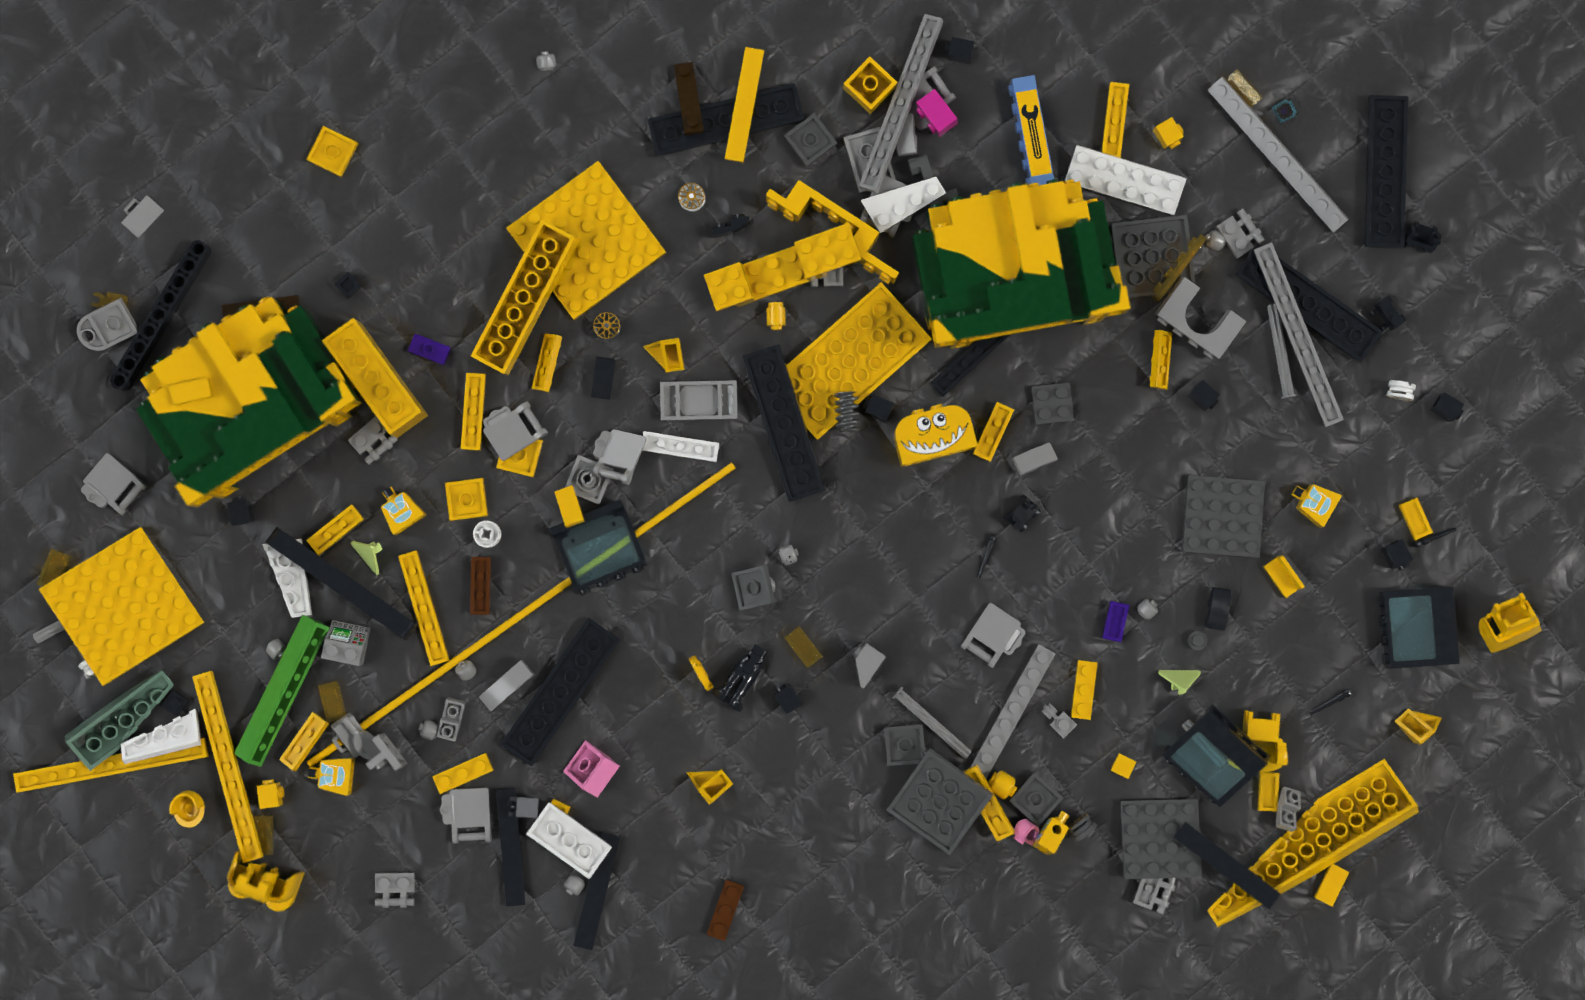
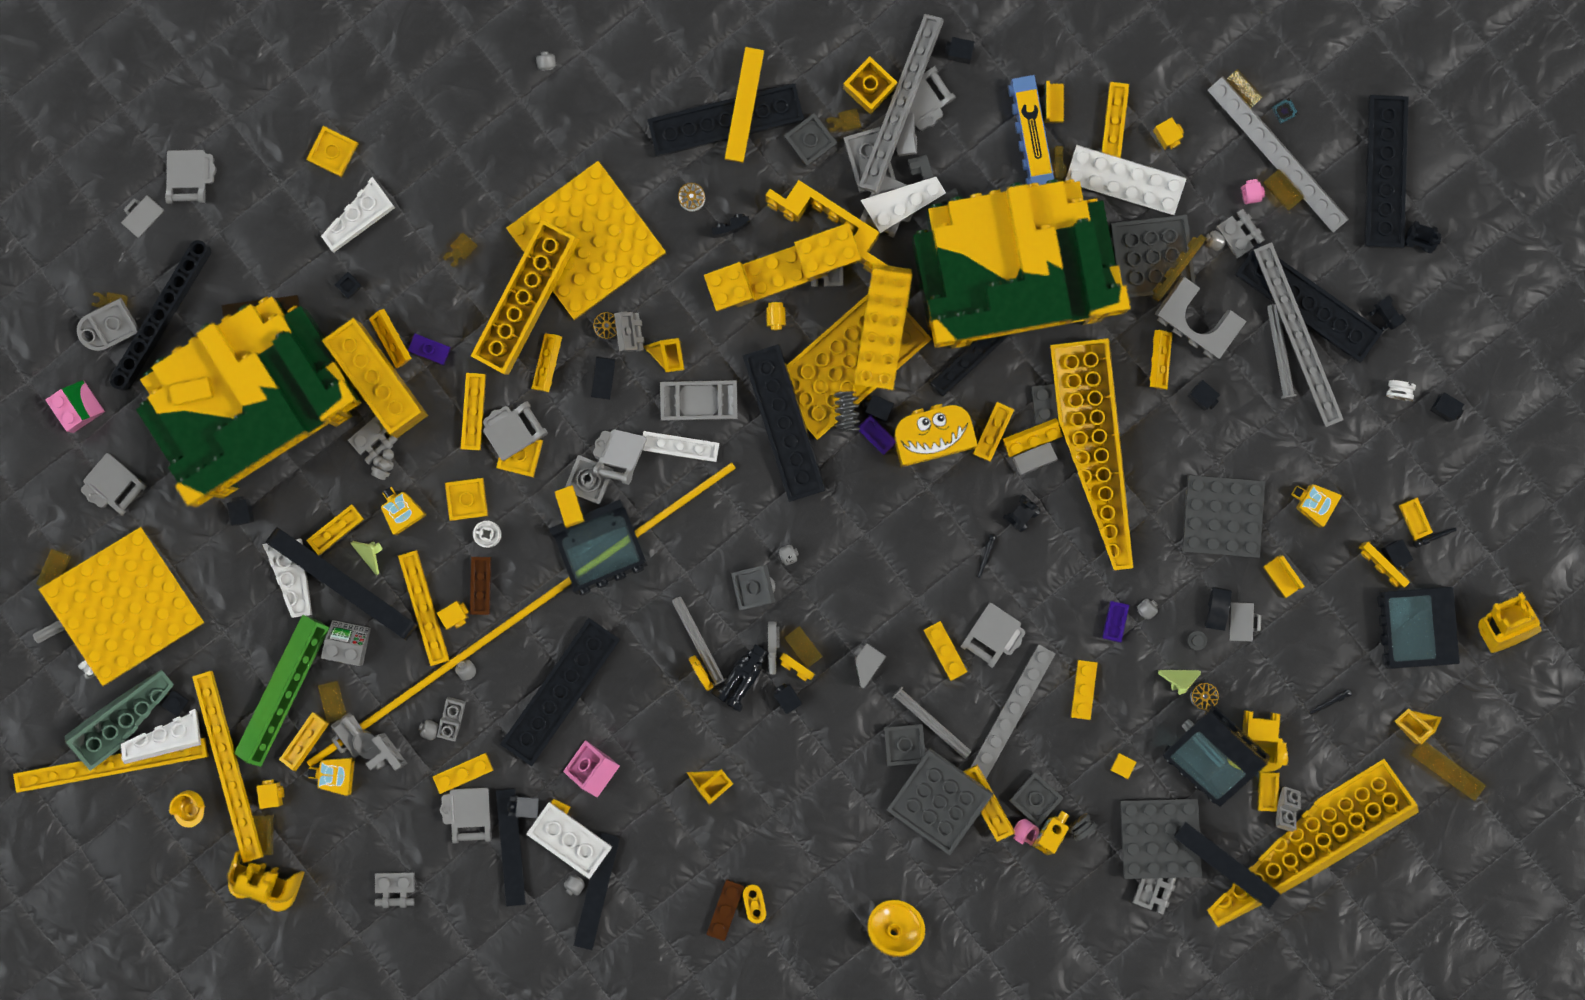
light grey piece [266,639,287,660] -> none
light grey slope [479,660,535,712] -> none
dark brown plate [674,62,704,136] -> none
dark pink brick [916,89,958,137] -> none
yellow head [988,771,1017,799] -> none
light grey plate [1042,703,1077,738] -> none
yellow tile [1314,864,1349,907] -> none
none -> bright pink slope [45,380,105,433]
none -> light grey piece [165,150,216,204]
none -> white wing [321,177,395,253]
none -> yellow plate [369,309,412,369]
none -> light grey piece [371,449,394,480]
none -> yellow brick [437,601,469,630]
none -> clear yellow plate [443,232,477,267]
none -> light grey plate [614,312,645,352]
none -> light grey axle [672,597,727,686]
none -> yellow plate [743,884,766,924]
none -> light grey piece [768,622,779,674]
none -> yellow plate [779,653,815,682]
none -> clear yellow plate [826,108,861,133]
none -> yellow brick [855,263,912,390]
none -> dark purple plate [858,415,895,455]
none -> yellow dish [867,900,925,957]
none -> yellow plate [923,621,968,681]
none -> yellow plate [1003,418,1063,458]
none -> yellow panel [1044,81,1064,123]
none -> yellow wedge [1050,338,1133,570]
none -> clear yellow plate [1053,146,1067,181]
none -> wheel [1189,683,1219,710]
none -> light grey piece [1229,602,1262,642]
none -> bright pink plate [1241,179,1265,204]
none -> clear yellow plate [1263,169,1304,211]
none -> yellow plate [1358,542,1410,588]
none -> clear yellow plate [1411,742,1486,801]

